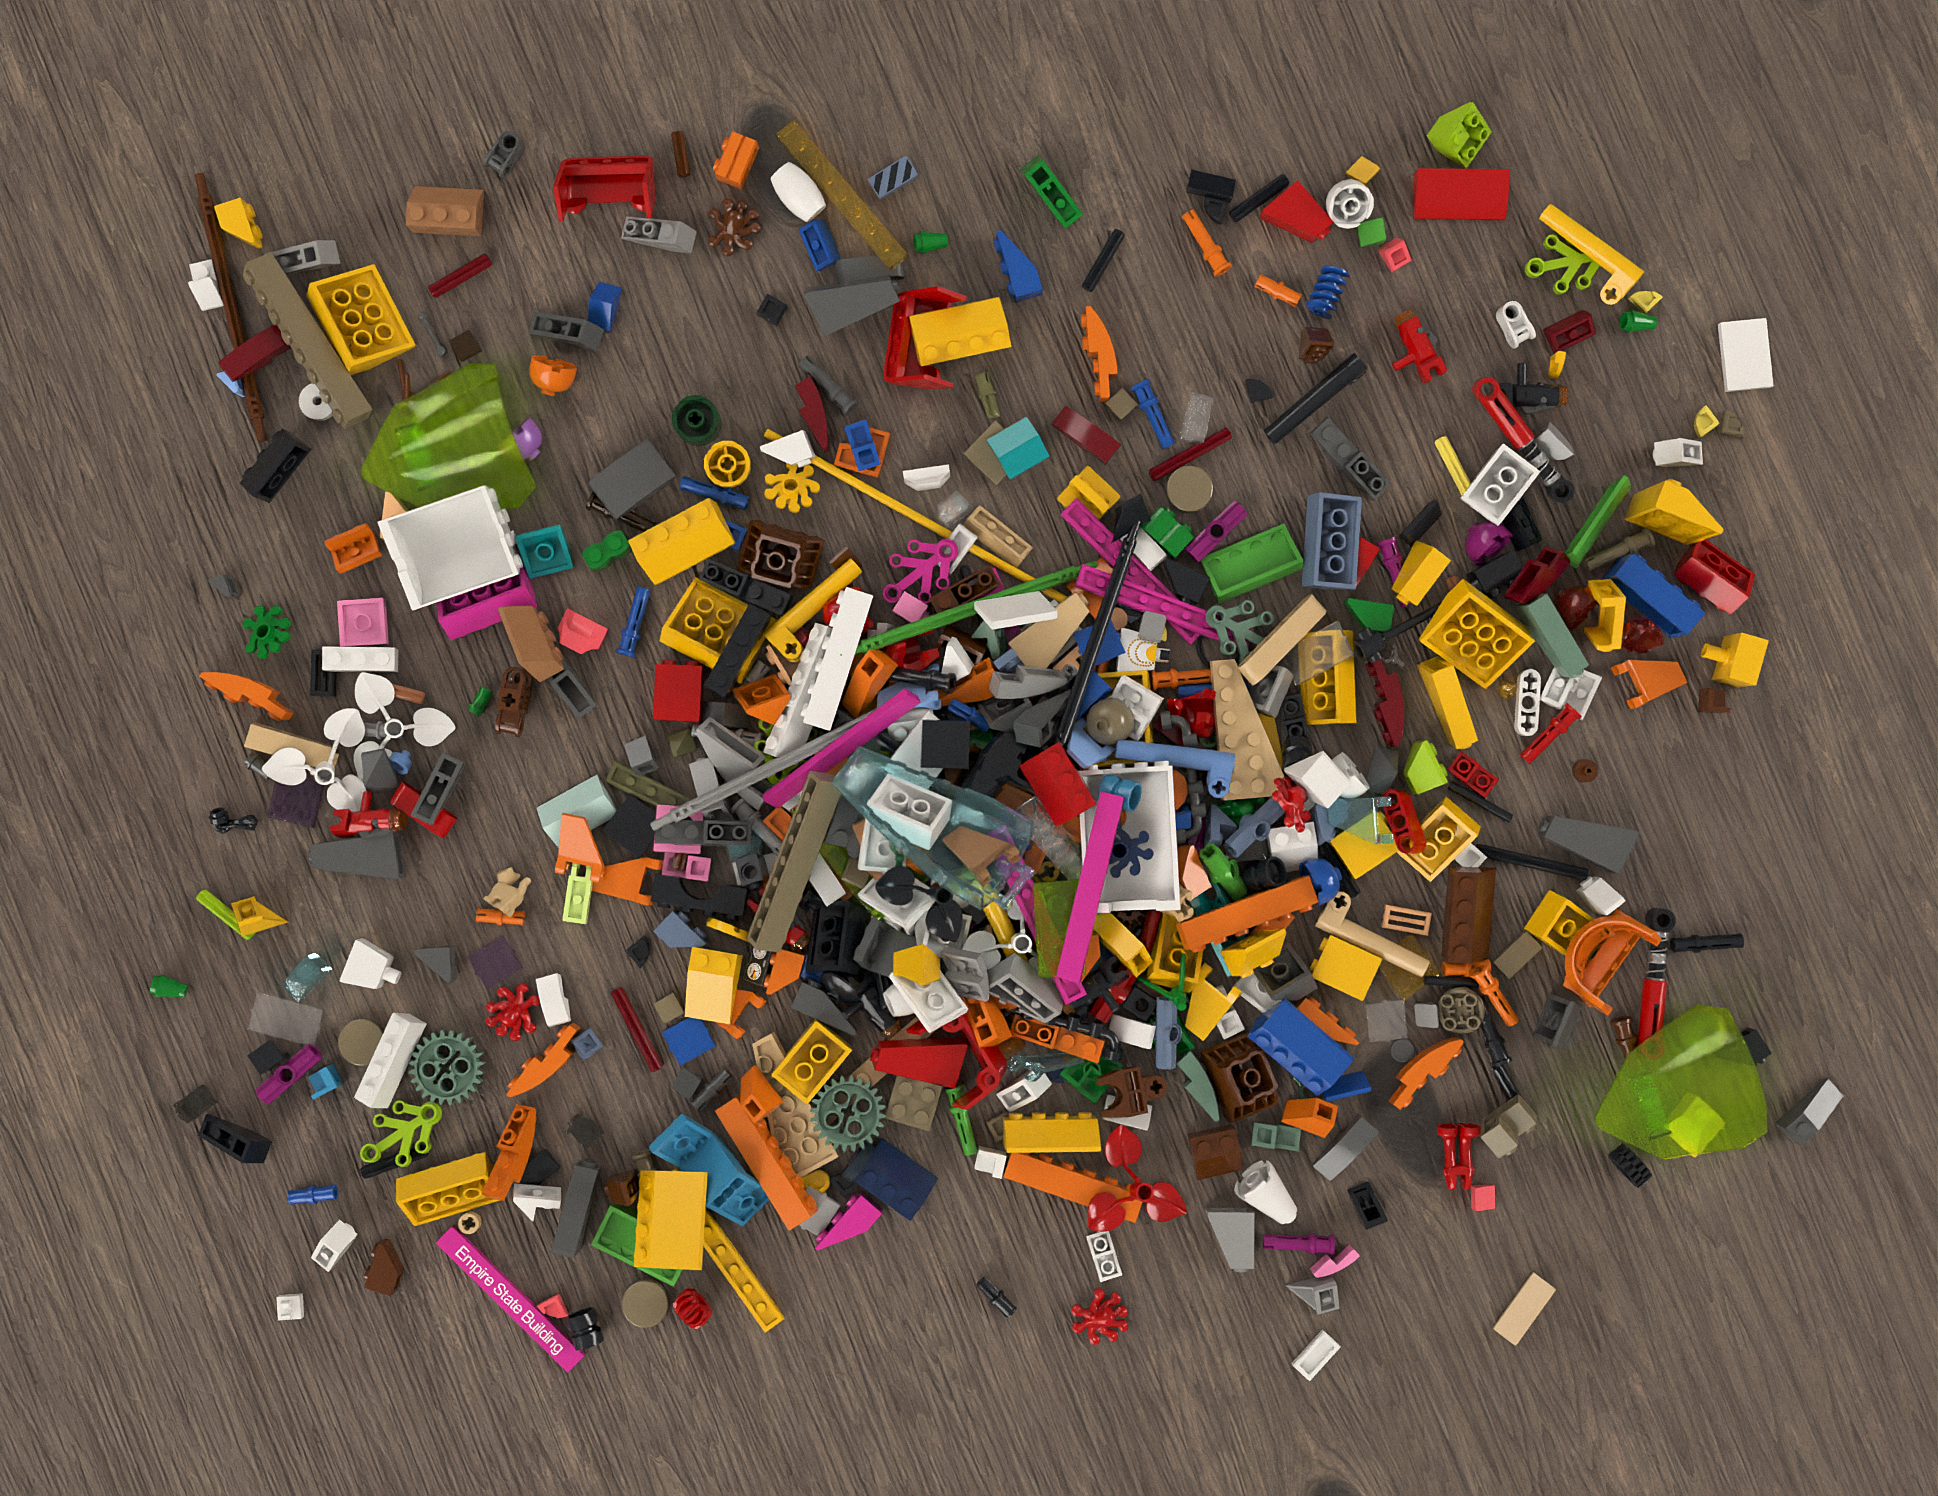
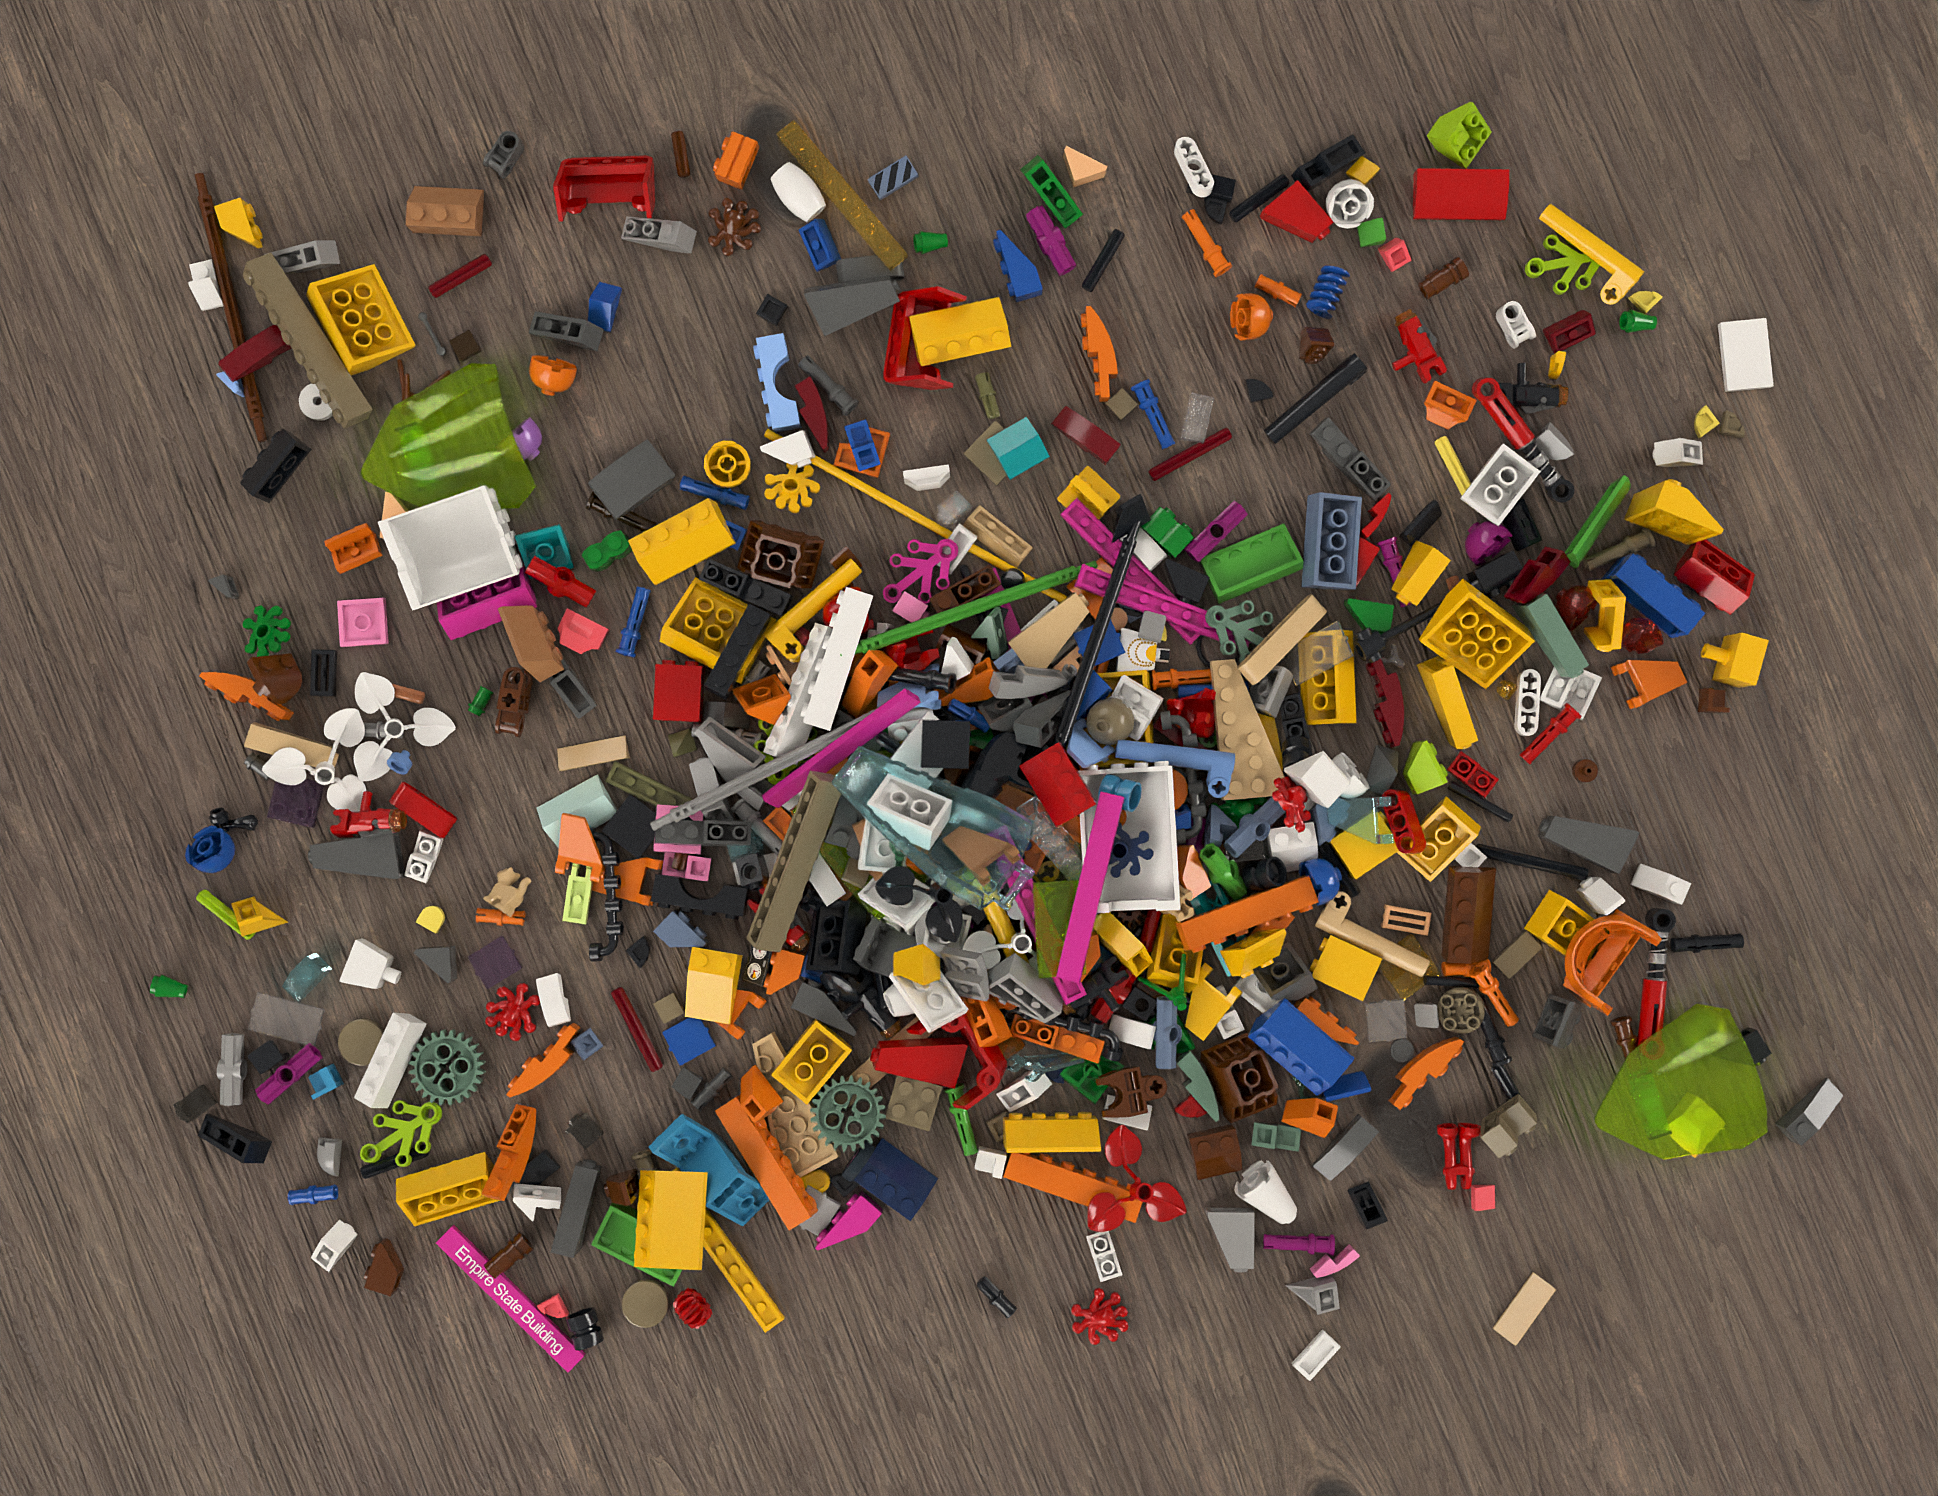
white tile [276,1293,304,1320] -> none
white brick [322,646,398,672] -> none
dark grey slope [361,748,400,792] -> none
dark grey slope [411,752,467,826] -> none
tan bush [458,1211,482,1234] -> none
brick [624,736,659,777] -> none
dark green brick [672,395,722,446] -> none
yellow tile [706,917,749,942] -> none
white tile [974,591,1057,630] -> none
dark tan tile [1166,466,1213,513] -> none
black tyre [1608,1143,1652,1188] -> none
none -> blue cylinder [185,826,235,873]
none -> light grey piece [217,1033,247,1106]
none -> reddish brown slope [247,653,302,704]
none -> light grey brick [317,1137,342,1176]
none -> white slope [404,829,444,883]
none -> light yellow tile [416,906,445,934]
none -> reddish brown axle [484,1232,534,1279]
none -> red piece [525,556,596,608]
none -> tan slope [557,736,630,771]
none -> black bar [589,827,624,962]
none -> light blue arch [753,333,802,433]
none -> black tile [1001,568,1025,590]
none -> magenta piece [1025,205,1076,276]
none -> light nougat slope [1063,146,1108,187]
none -> white beam [1174,137,1214,197]
none -> red tile [1174,1095,1207,1118]
none -> orange cylinder [1230,293,1273,341]
none -> black slope [1291,134,1365,192]
none -> red slope [1359,493,1392,539]
none -> reddish brown axle [1418,257,1469,299]
none -> orange slope [1424,381,1477,430]
none -> white slope [1630,864,1691,905]

